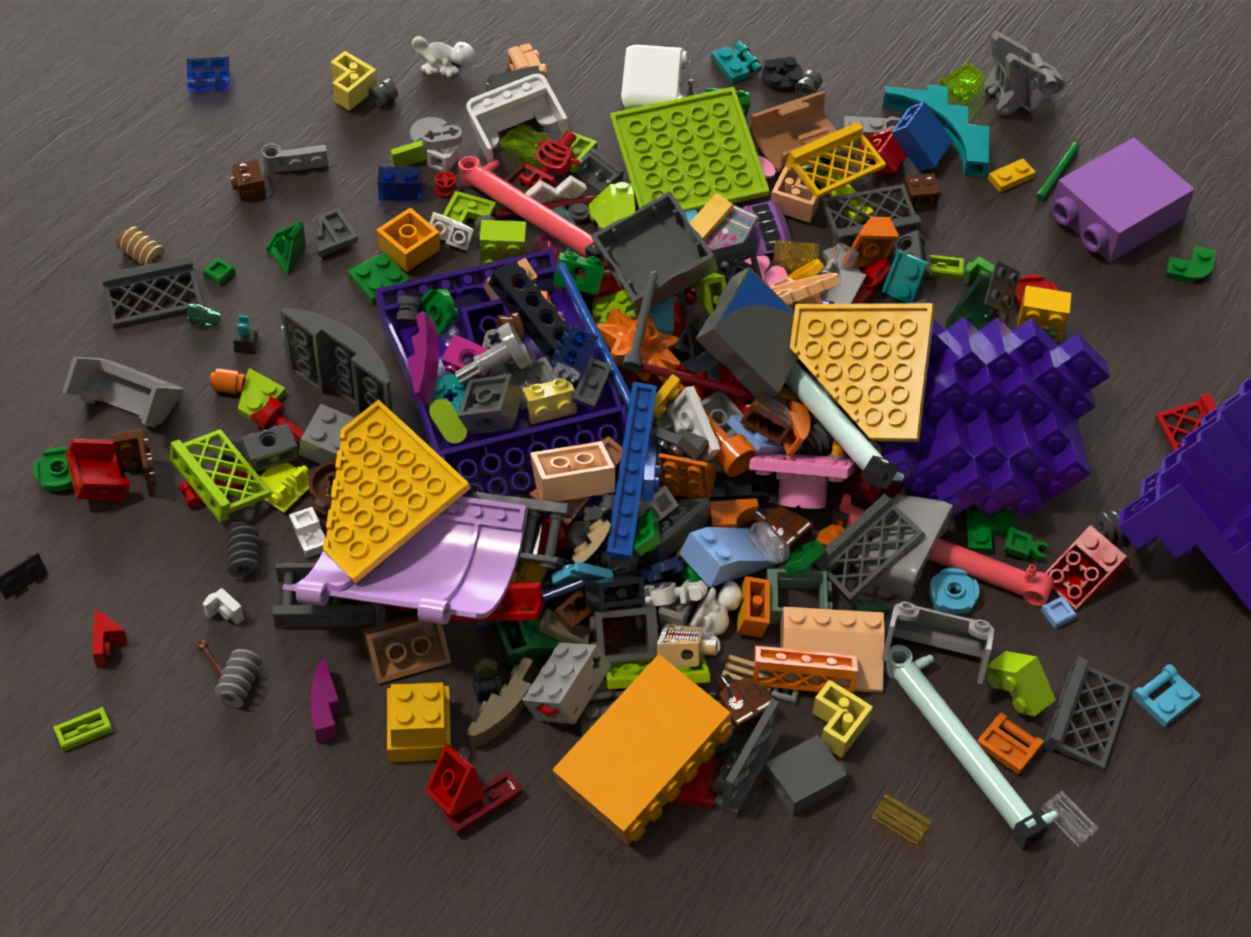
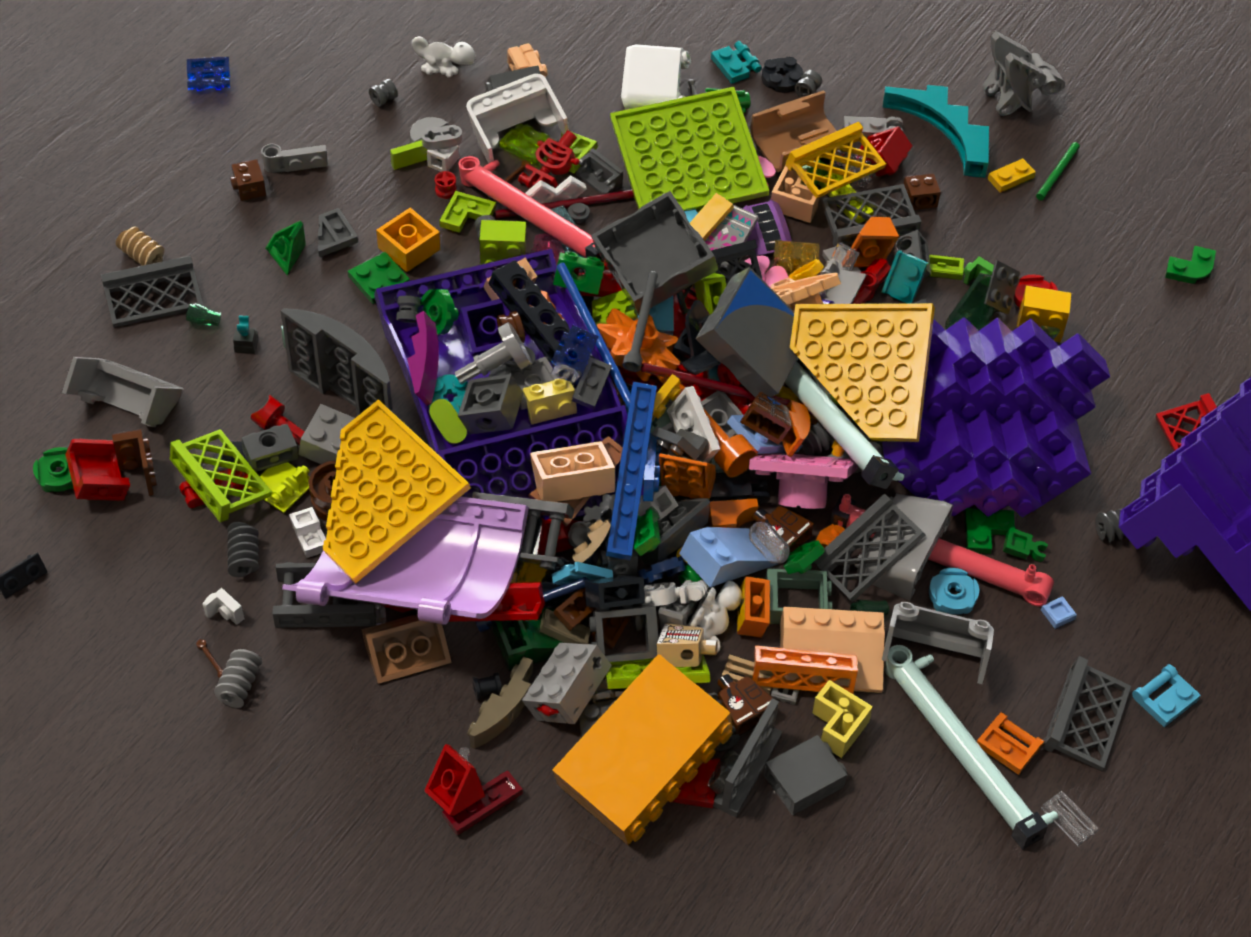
lime tile [53,707,113,752] -> none
red slope [92,611,128,667] -> none
green tile [203,258,235,286] -> none
orange brick [210,368,246,394] -> none
lime wing [238,368,286,422] -> none
magenta slope [311,658,340,743] -> none
light yellow brick [331,51,378,111] -> none
clear blue brick [377,166,423,201] -> none
yellow piece [387,682,451,762] -> none
white slope [430,212,474,251] -> none
dark pink brick [442,334,490,379] -> none
olive plate [473,658,498,679] -> none
light grey bush [482,329,503,349] -> none
lime wedge [589,182,635,230] -> none
dark red helmet [840,468,902,510] -> none
clear yellow tile [872,794,932,845] -> none
blue brick [891,101,953,172] -> none
clear neon green plate [939,62,988,102] -> none
lime brick [986,651,1056,716] -> none
red slope [1045,525,1131,611] -> none
medium lavender brick [1050,138,1195,263] -> none

